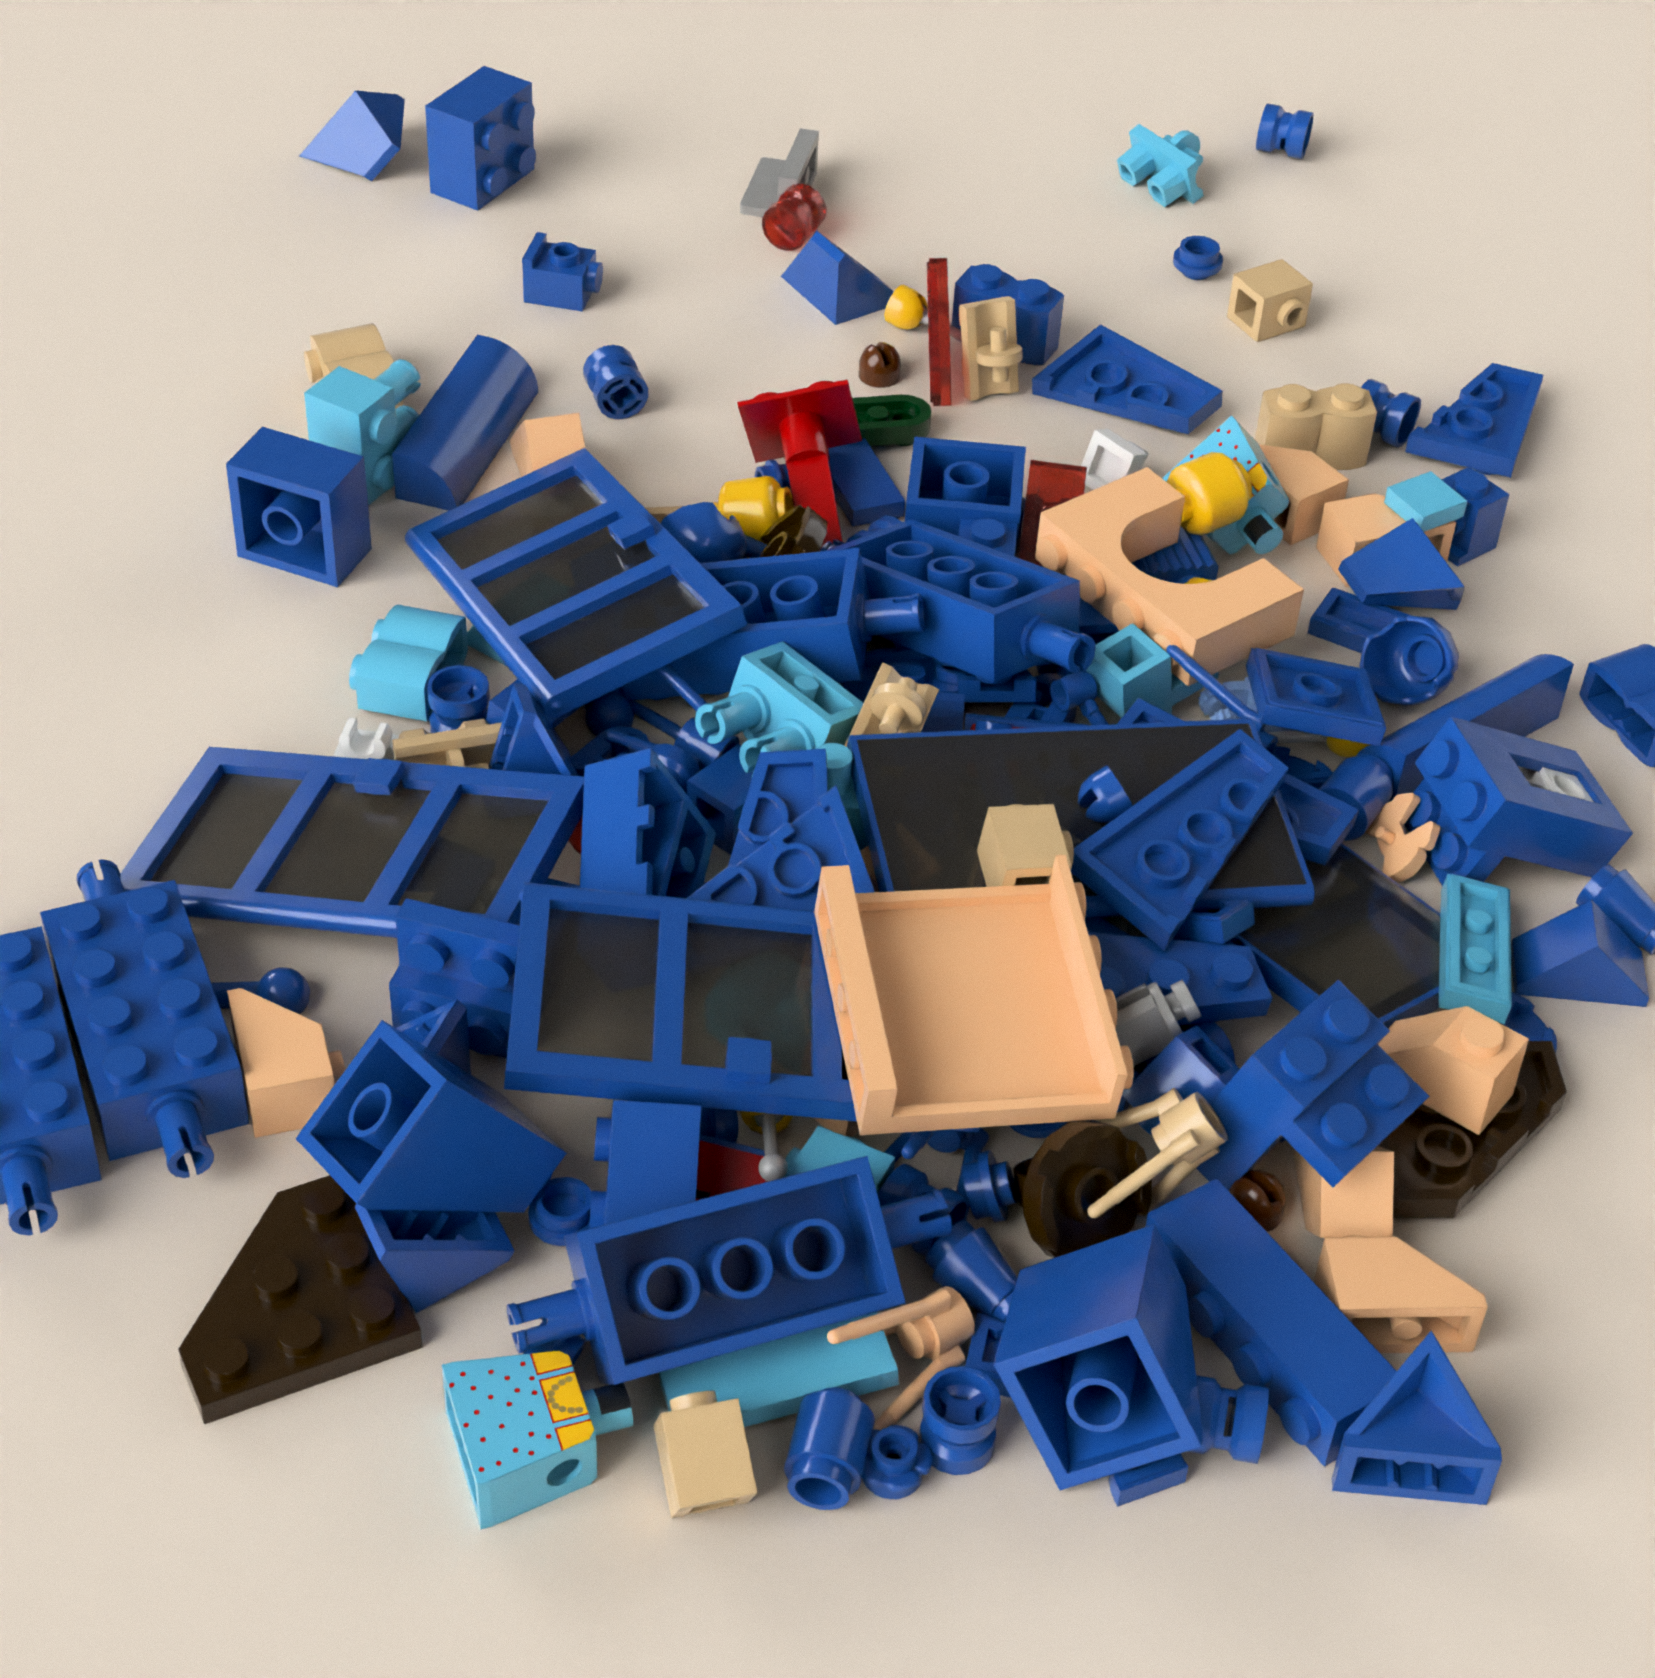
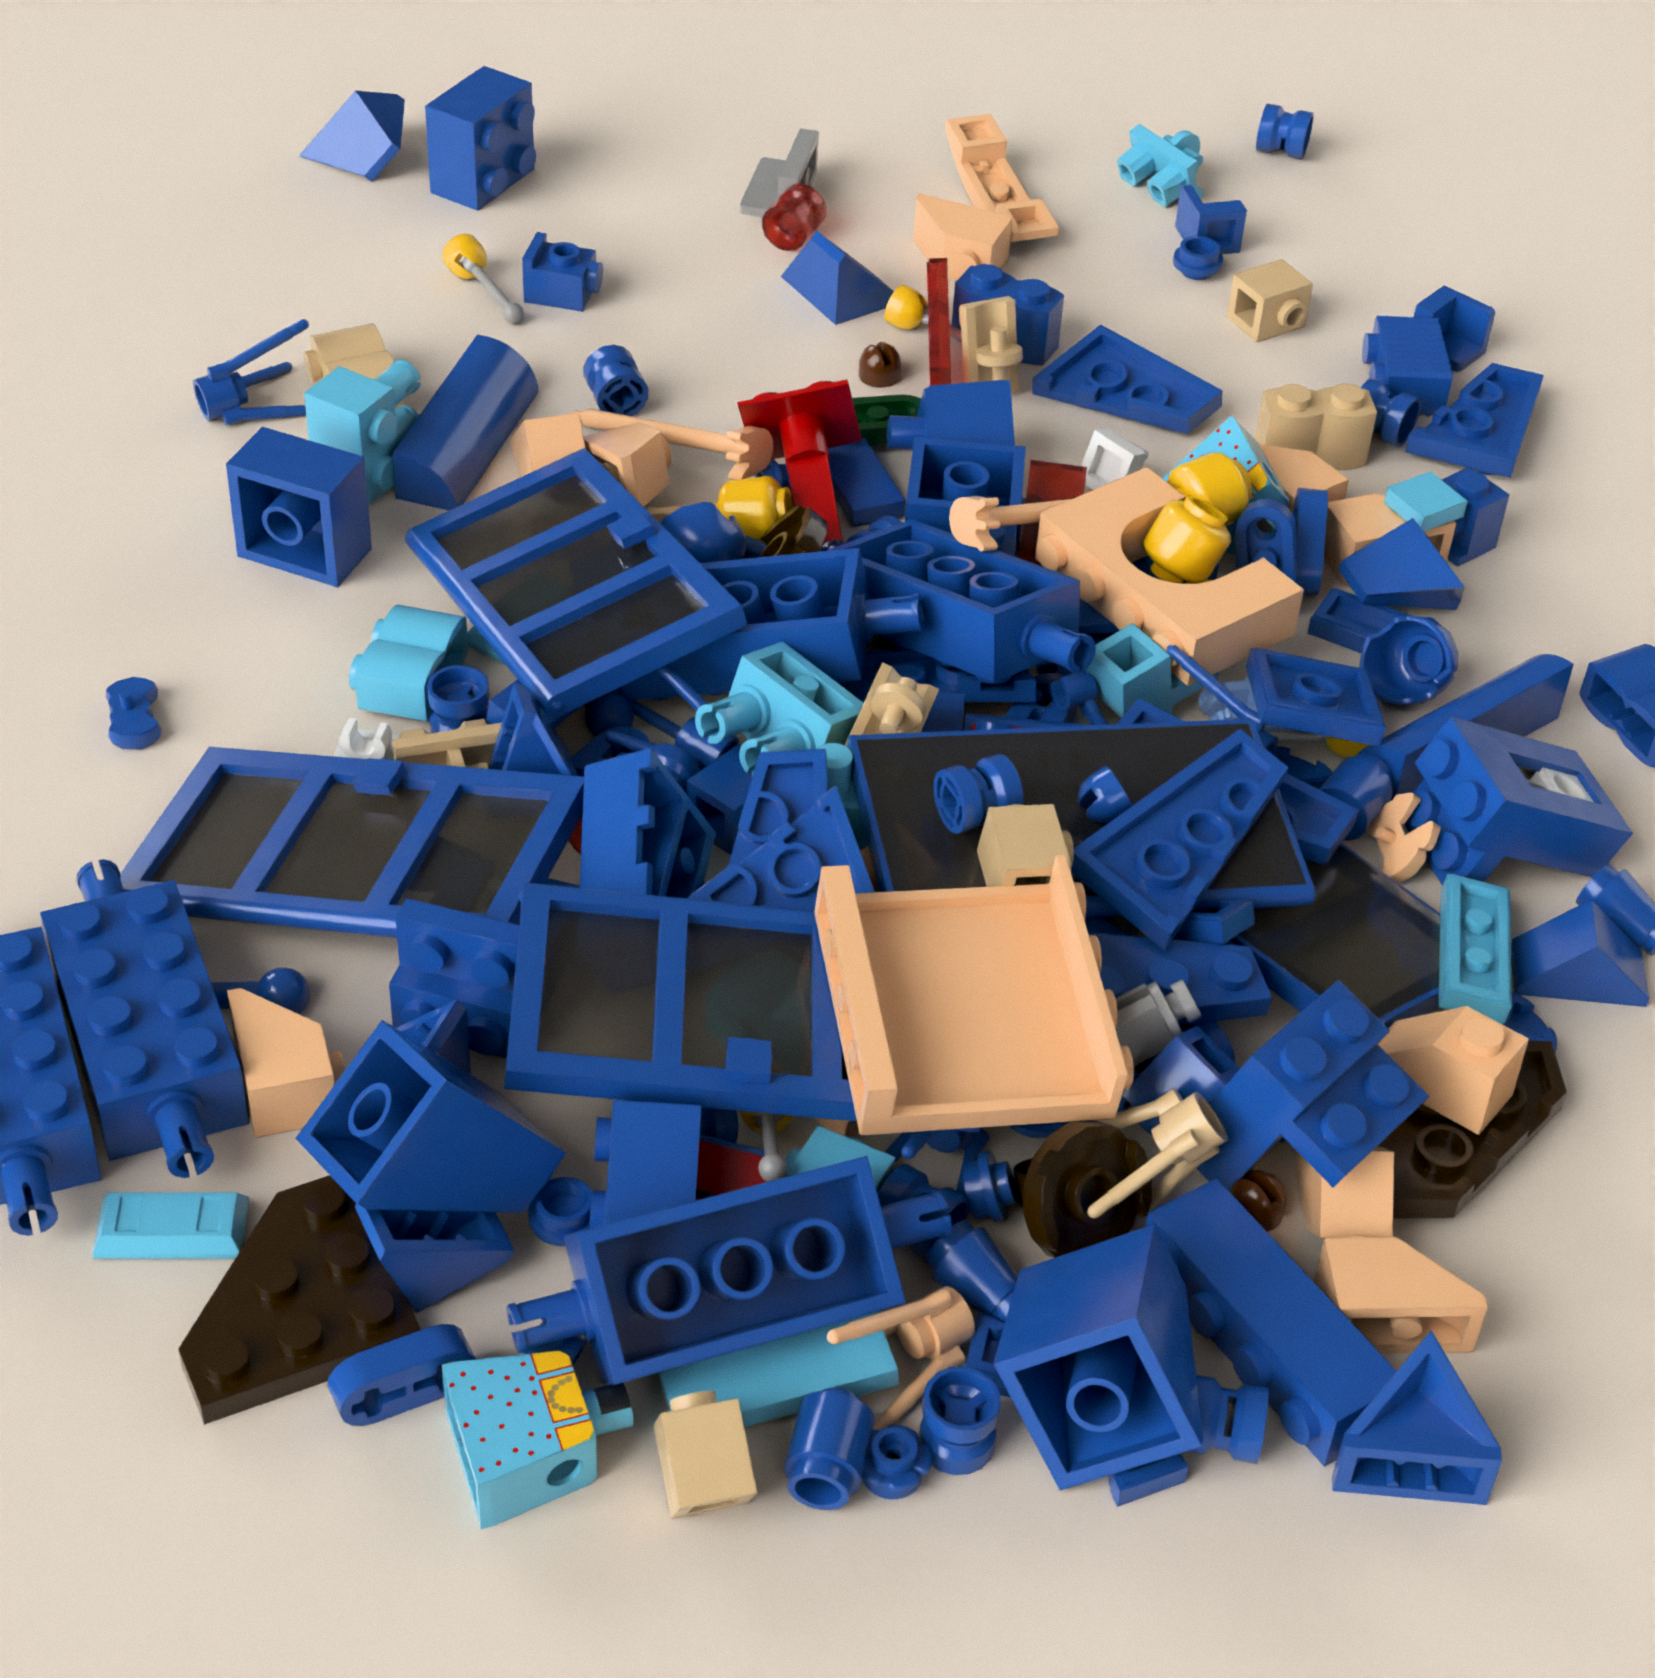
none -> medium azure tile [93,1192,250,1259]
none -> blue piece [106,677,162,750]
none -> blue plant [193,319,309,426]
none -> blue beam [327,1324,476,1426]
none -> hinge [442,234,524,324]
none -> light nougat piece [573,408,773,480]
none -> light nougat slope [583,422,672,507]
none -> blue torso [887,380,1015,450]
none -> light nougat slope [913,193,1013,281]
none -> blue wheel [933,754,1024,834]
none -> light nougat slope [945,114,1059,242]
none -> light nougat piece [949,496,1071,552]
none -> yellow head [1143,495,1231,584]
none -> blue panel [1175,185,1247,255]
none -> blue plate [1235,499,1298,584]
none -> blue beam [1293,488,1328,596]
none -> blue brick [1362,316,1453,417]
none -> blue panel [1414,285,1495,372]

